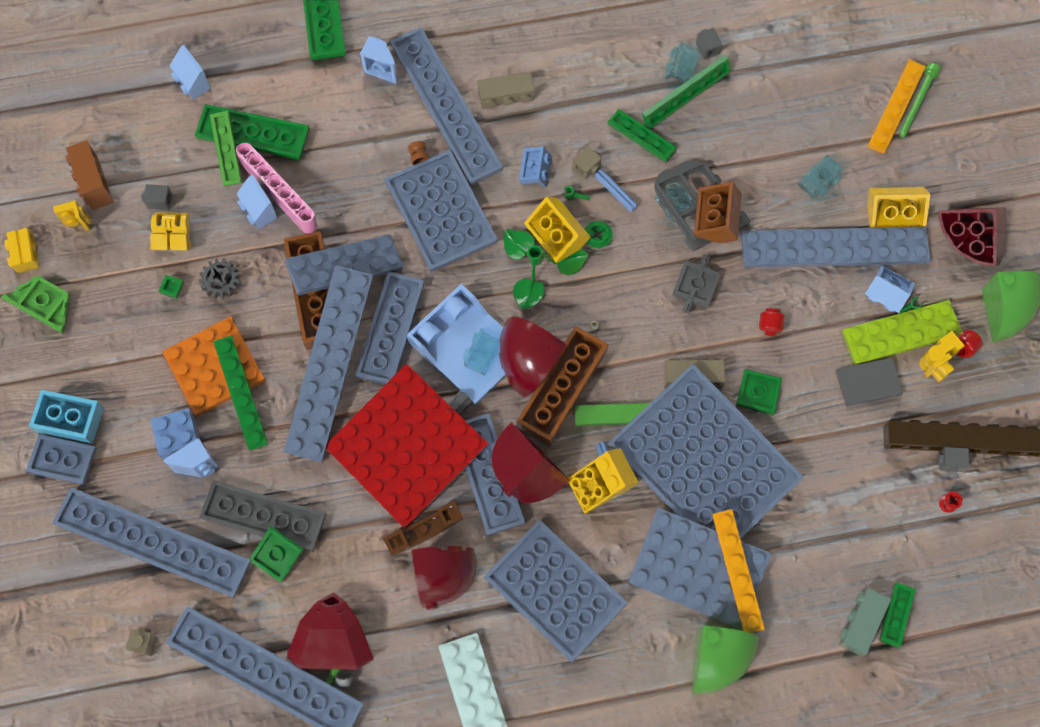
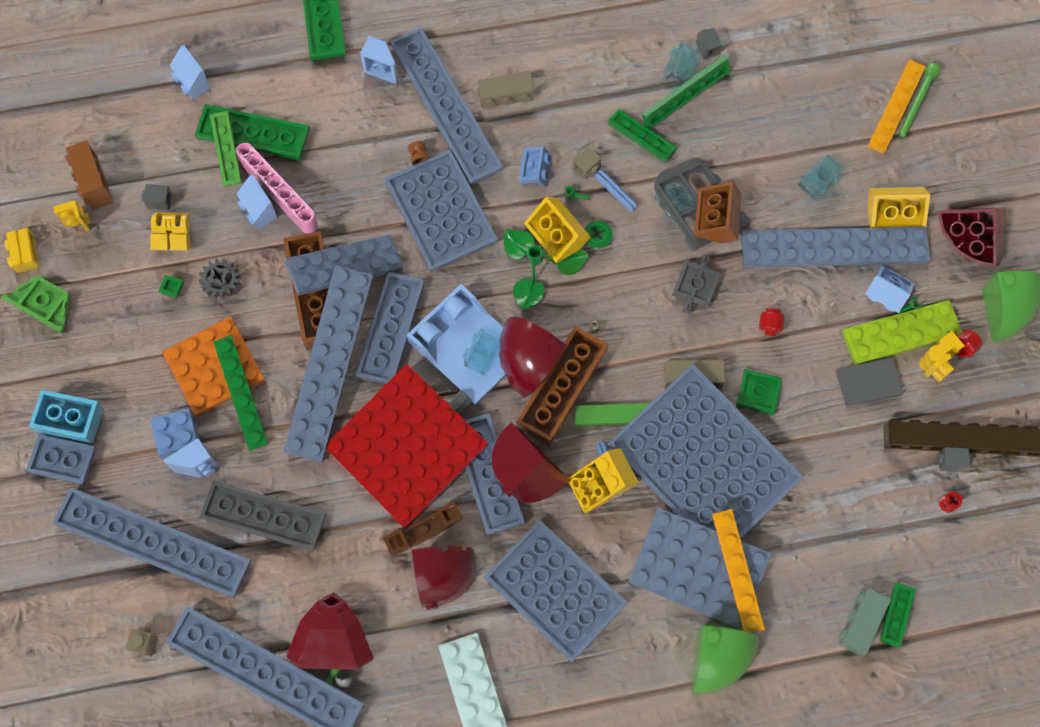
green tile [249,526,304,583] -> none

